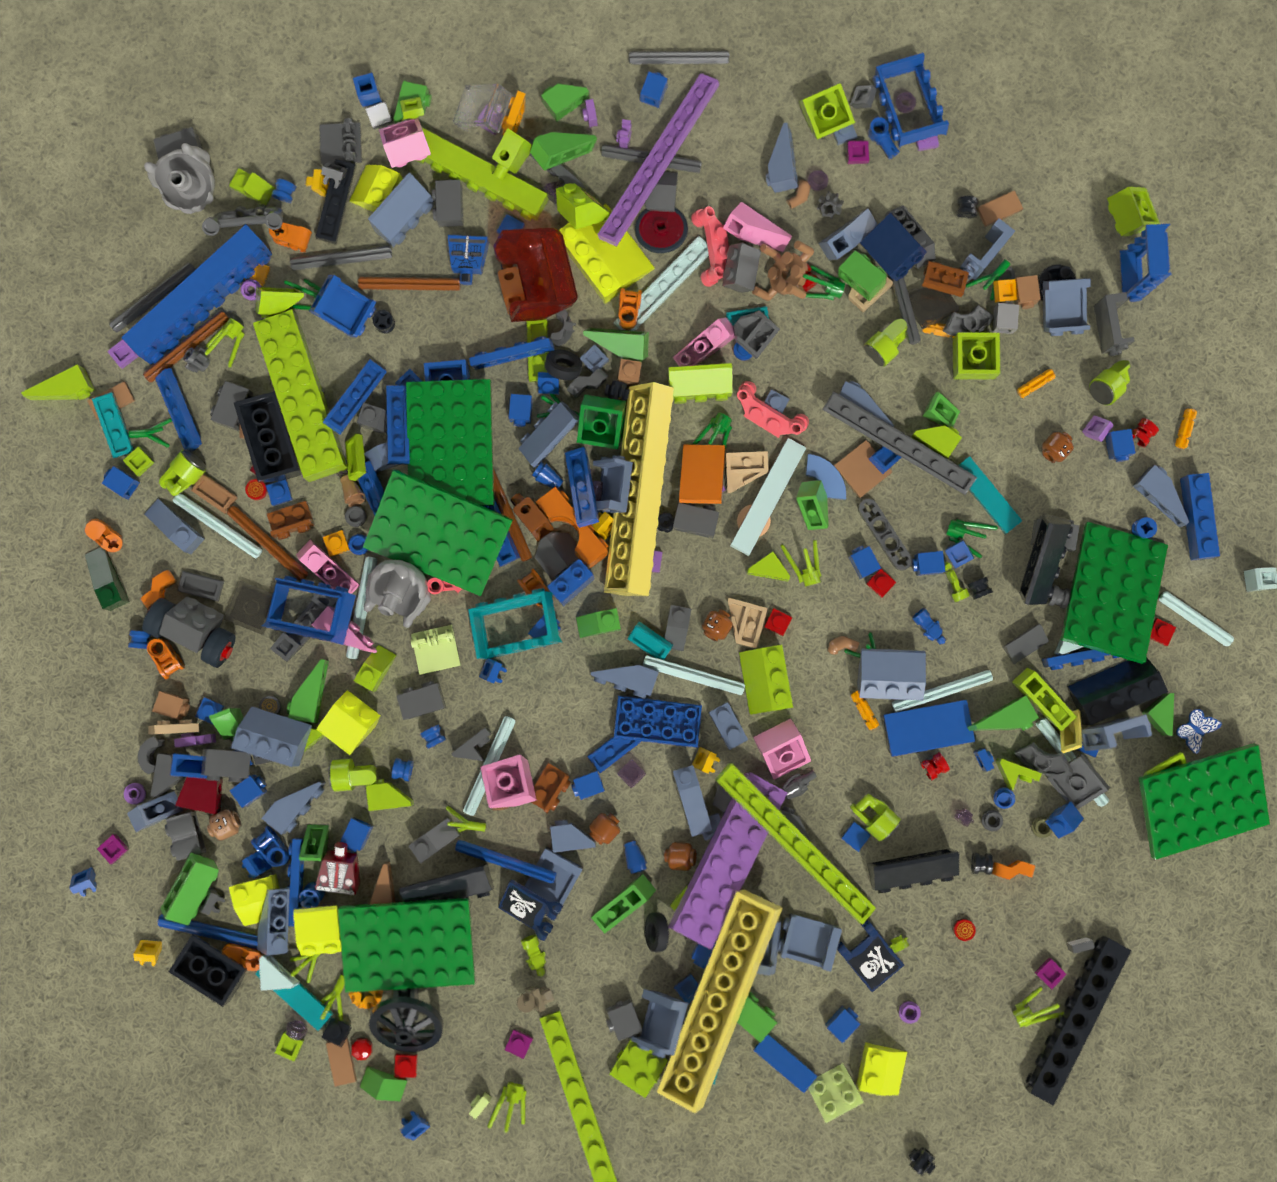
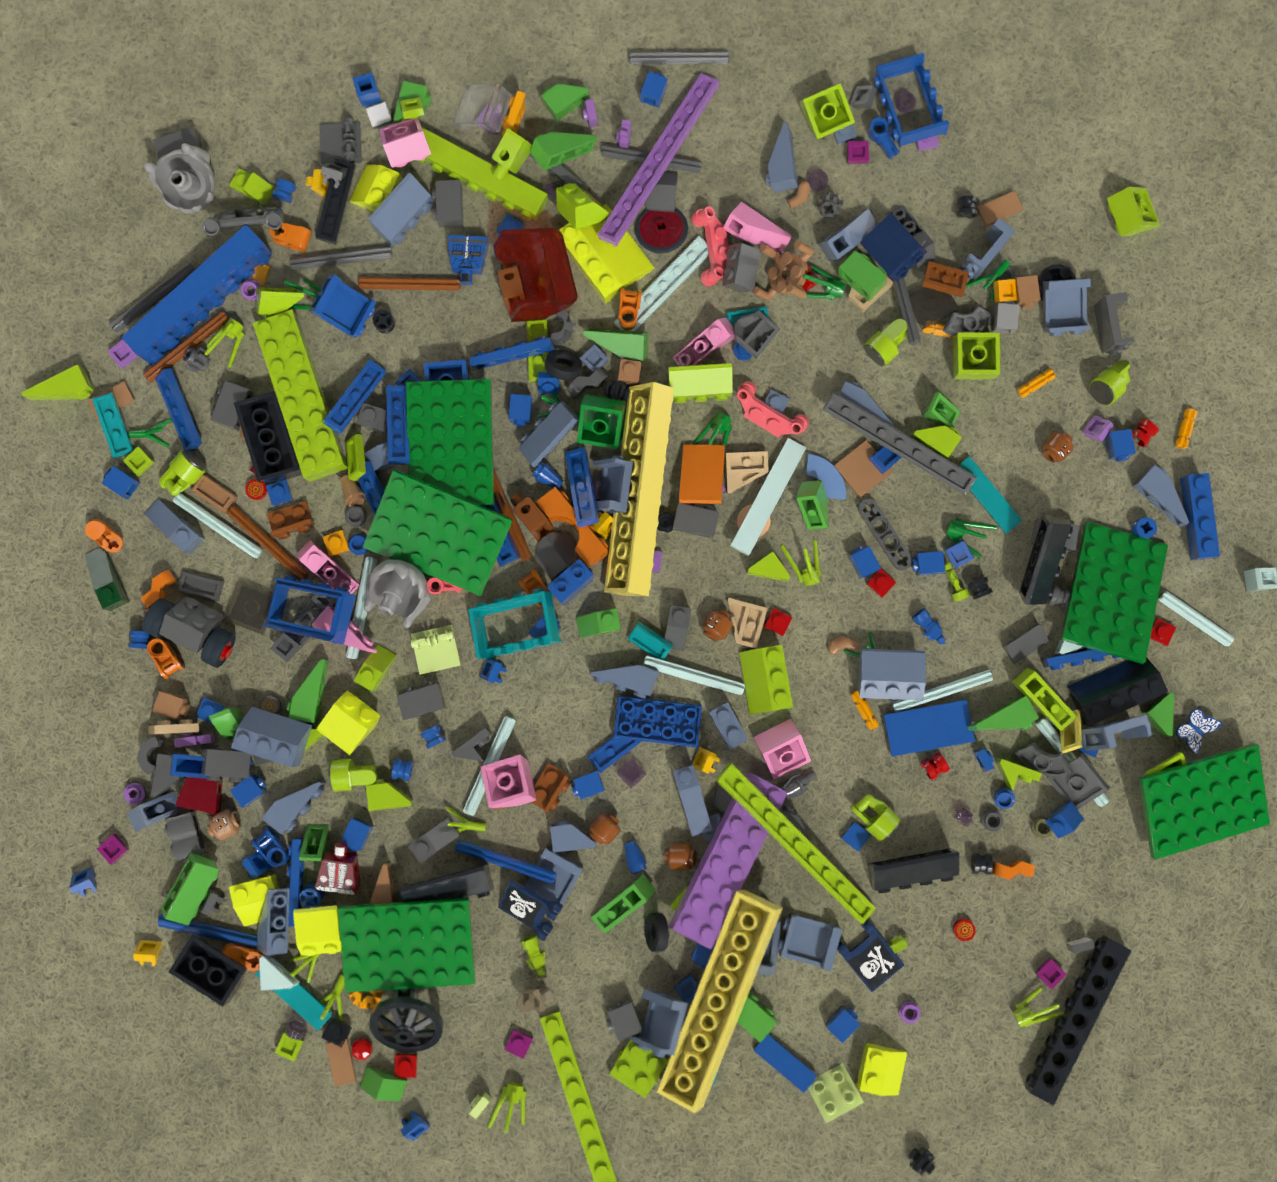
blue window [1120,224,1171,302] -> none

